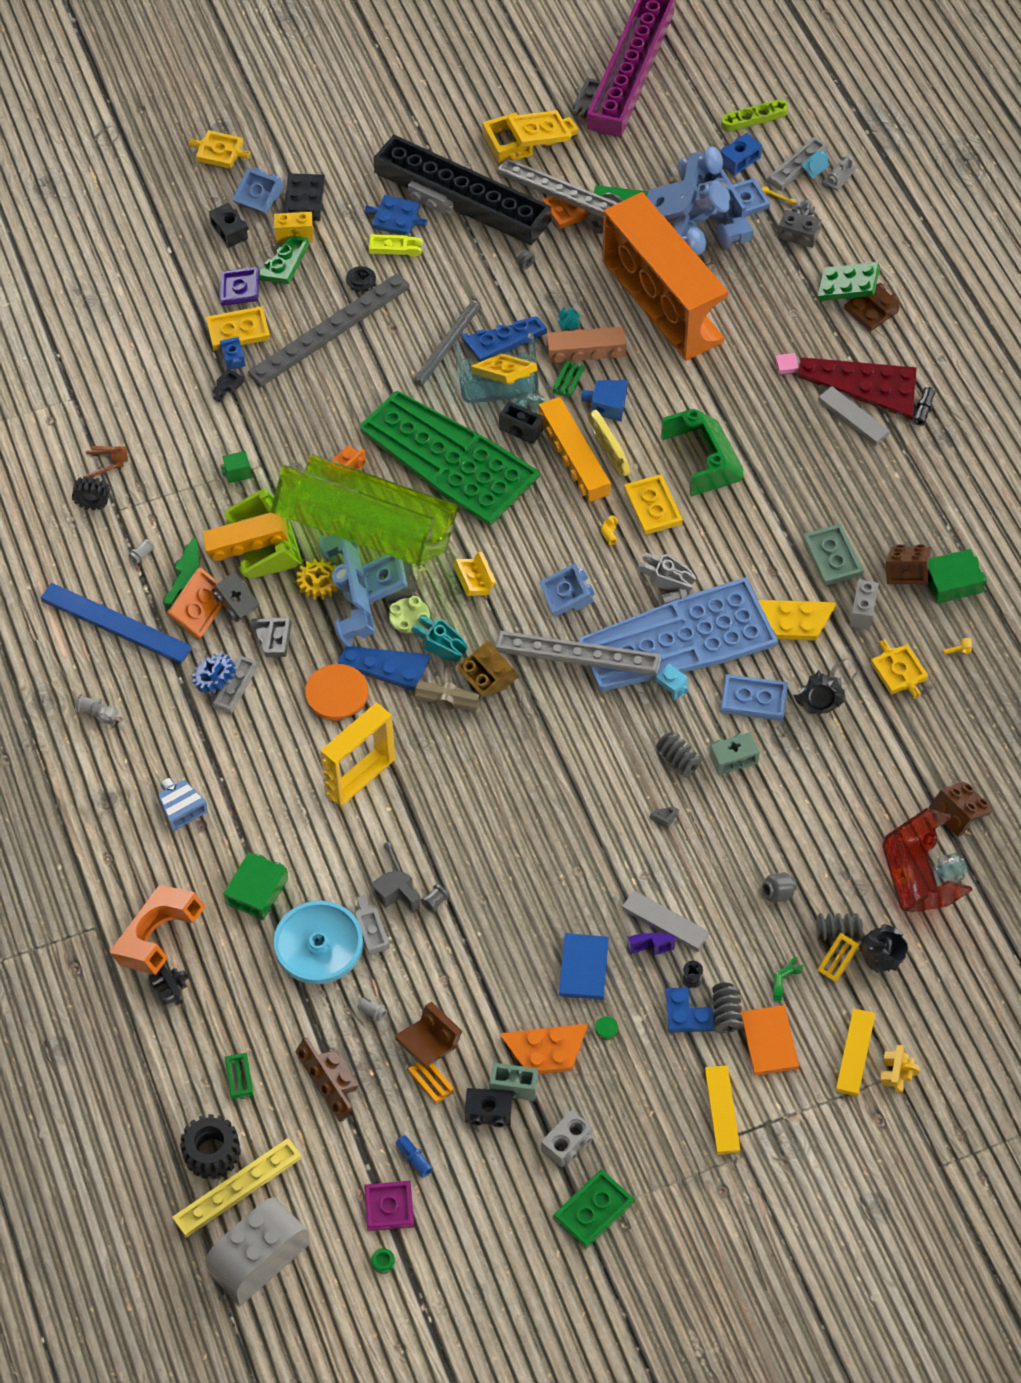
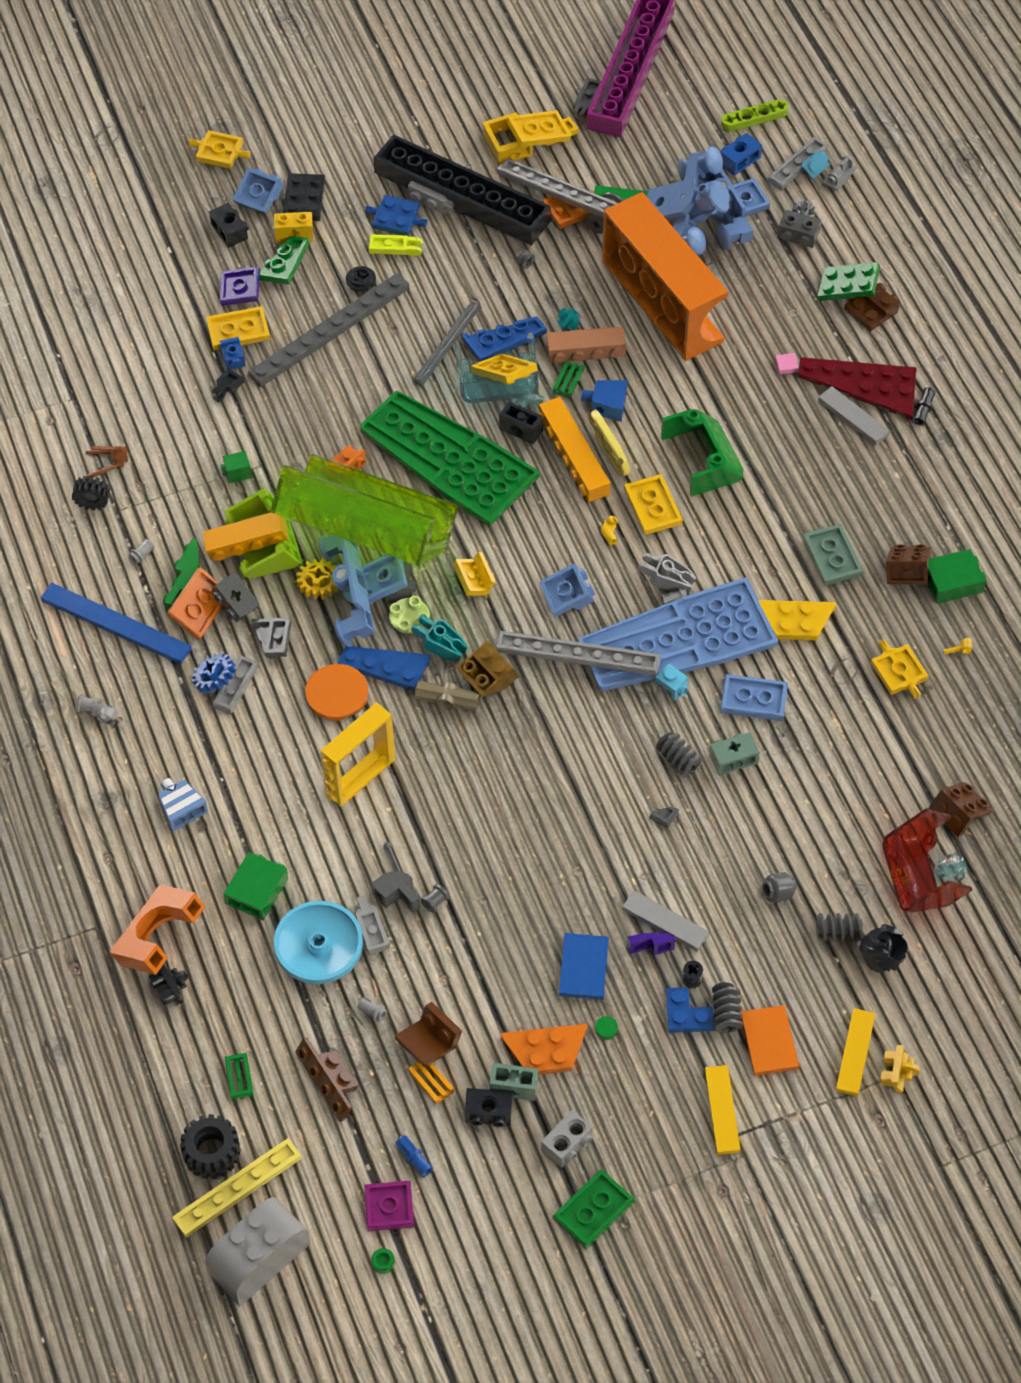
yellow hinge [762,186,796,206] -> none
green arm [773,957,804,1001] -> none
black hair [793,670,846,714] -> none
yellow tile [817,933,860,983] -> none
light grey brick [850,579,879,630] -> none

